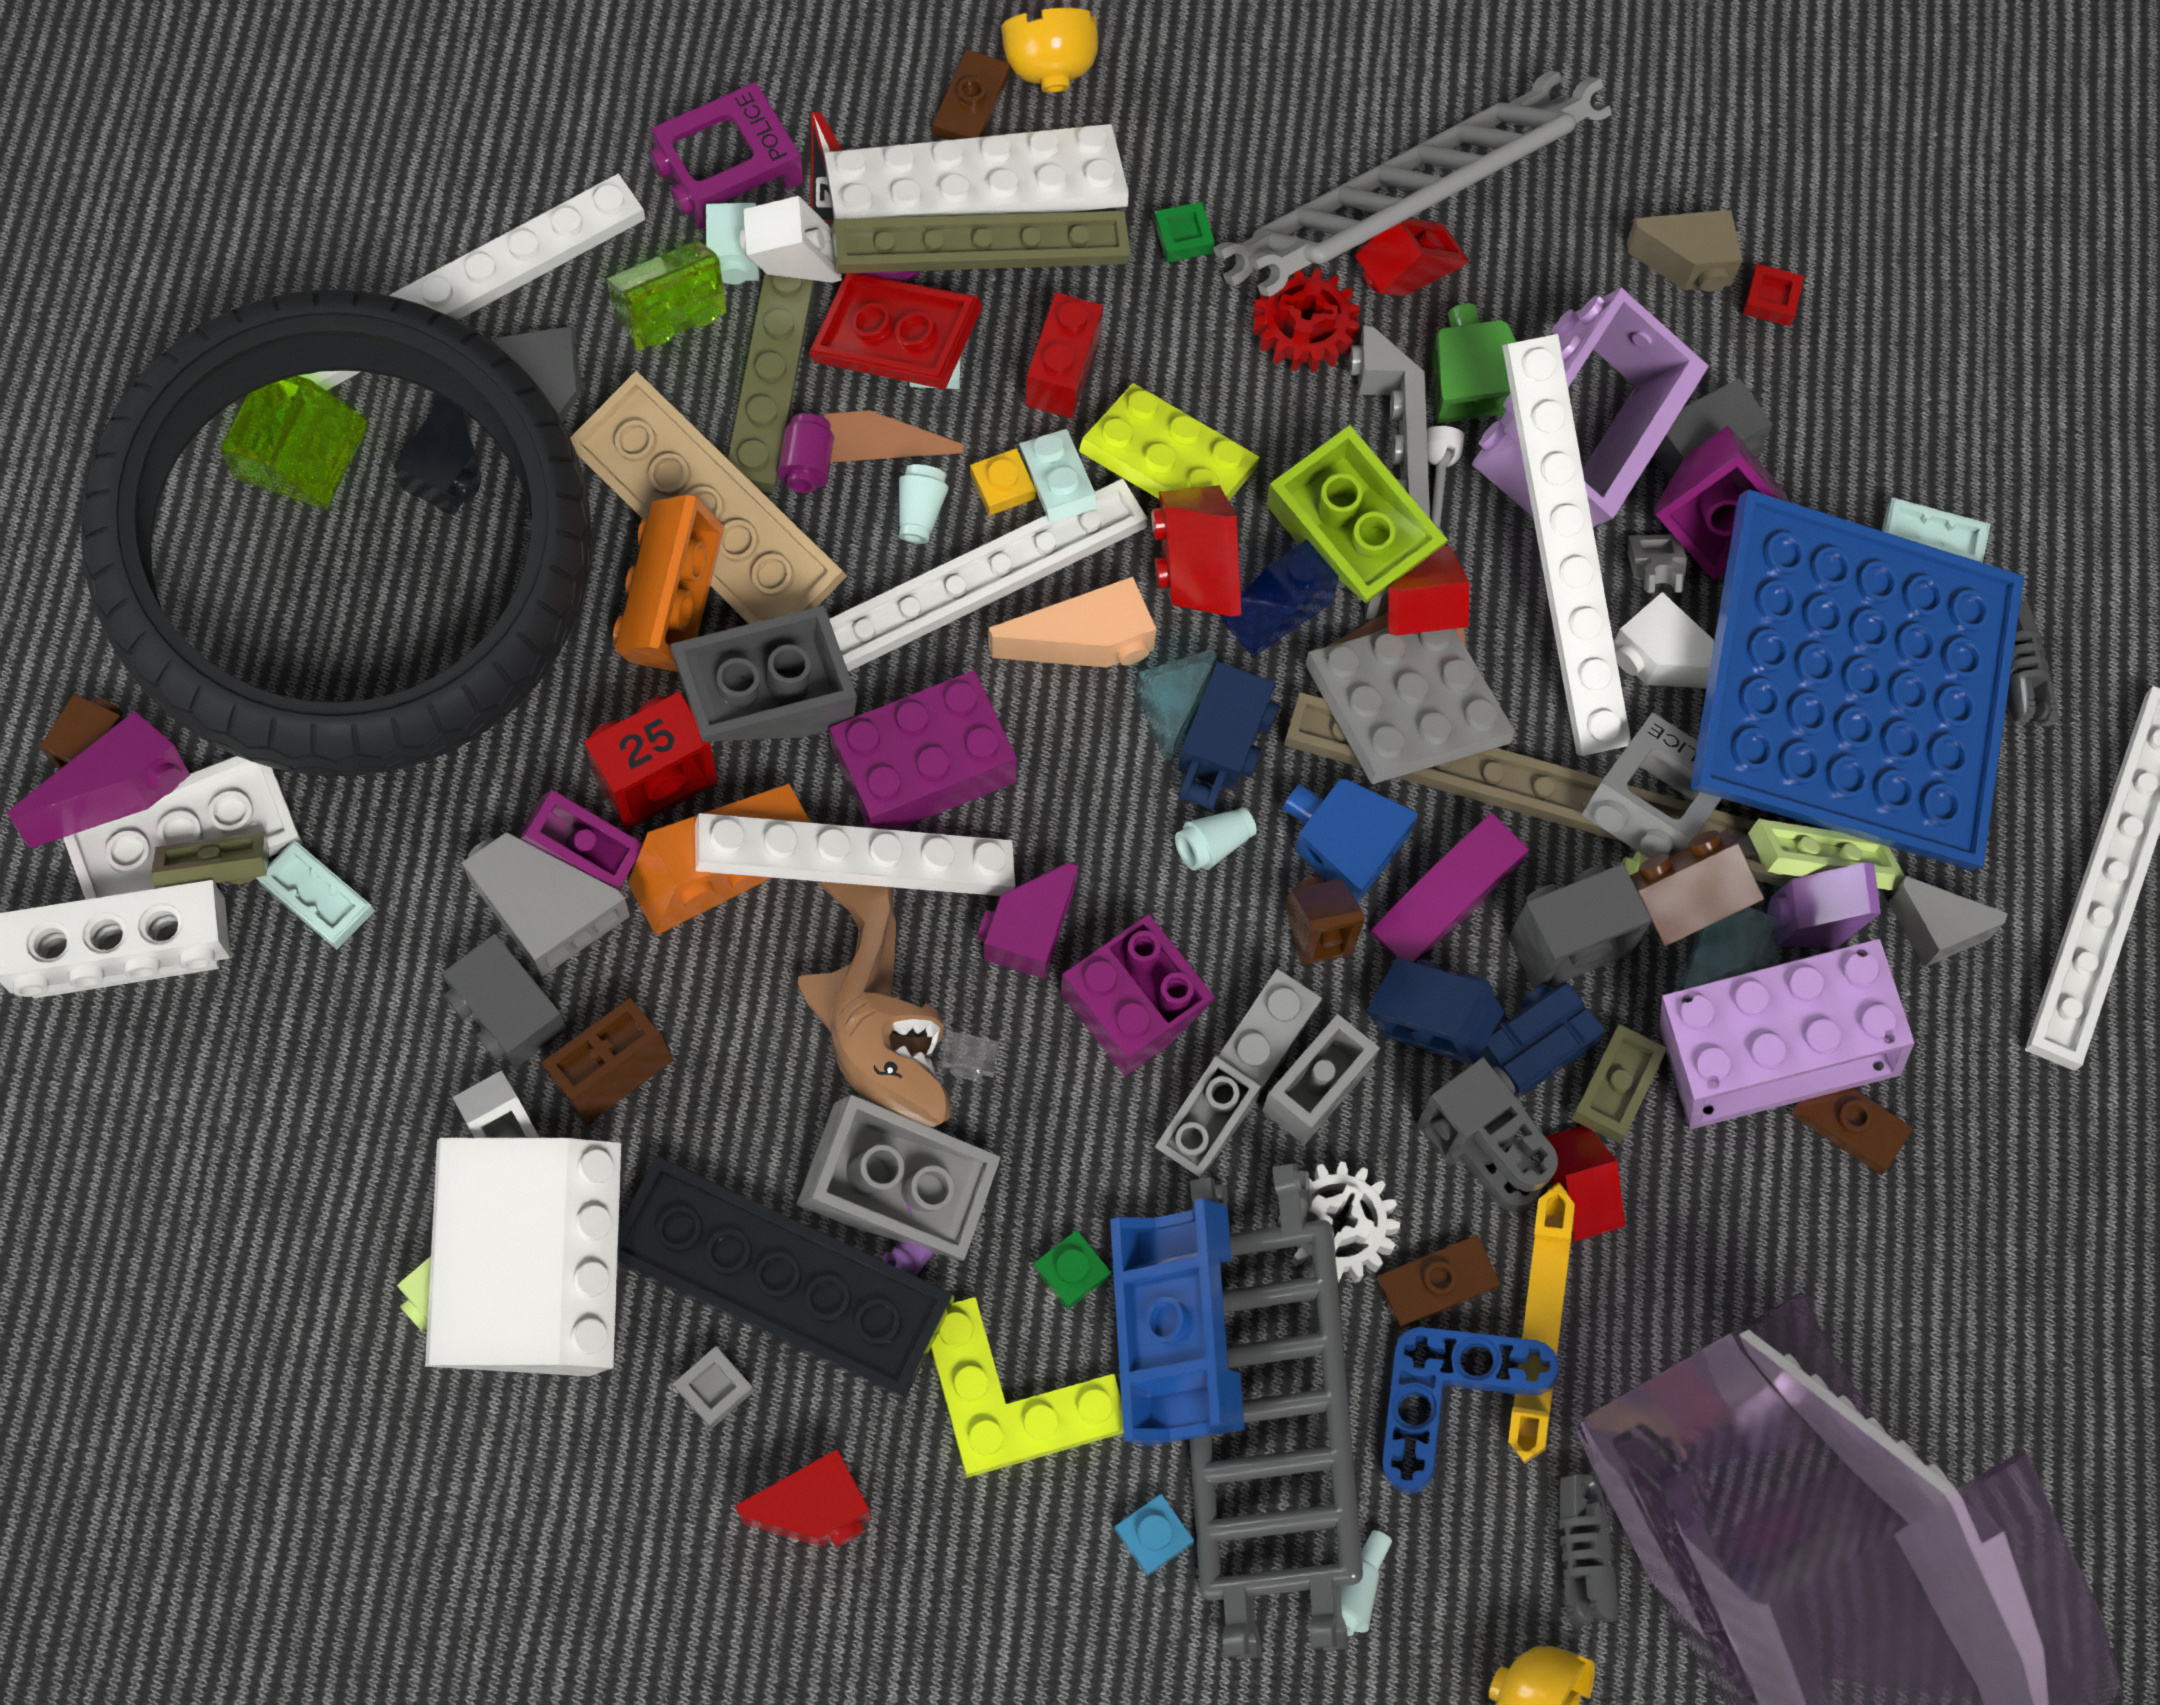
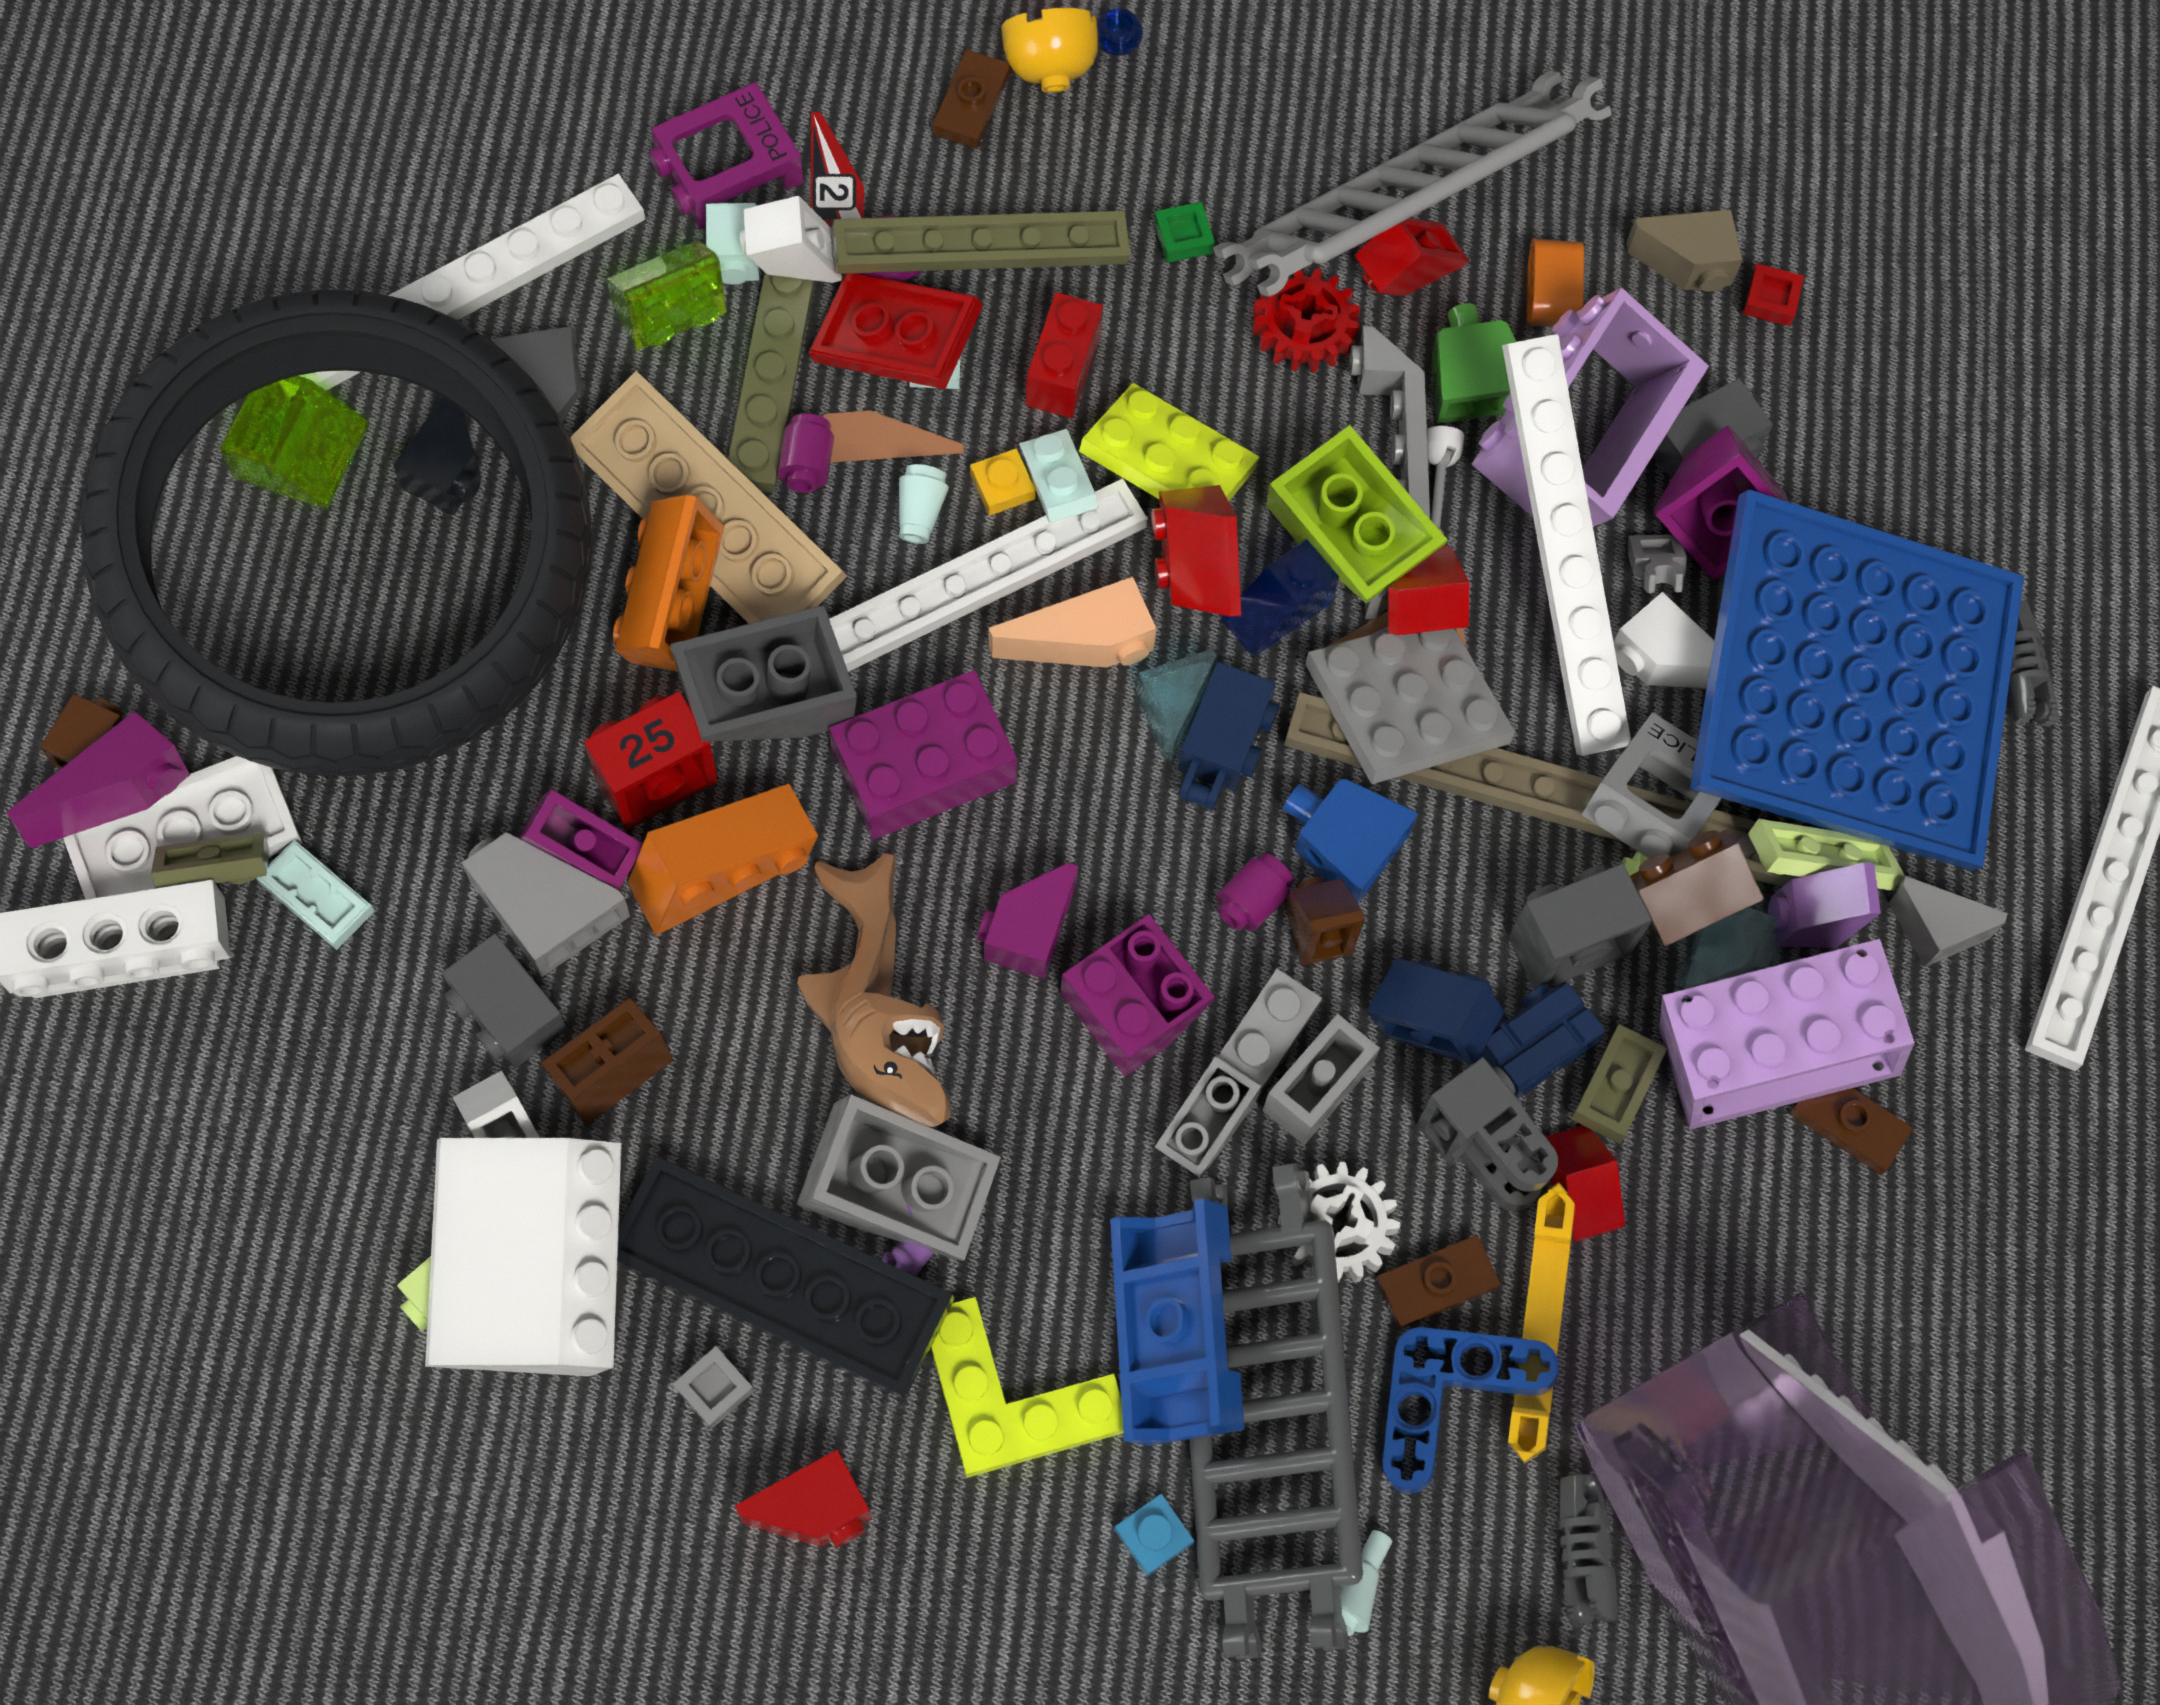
white plate [695,813,1015,896] -> none
white plate [824,124,1129,219] -> none
clear plate [941,1030,1000,1080] -> none
green plate [1033,1230,1111,1311] -> none
light aqua cone [1175,807,1257,871] -> none
magenta slope [1370,813,1529,963] -> none
light aqua plate [1882,497,1991,563] -> none
none -> clear blue plate [1097,8,1143,56]
none -> magenta brick [1216,853,1294,932]
none -> orange beam [1527,238,1584,328]

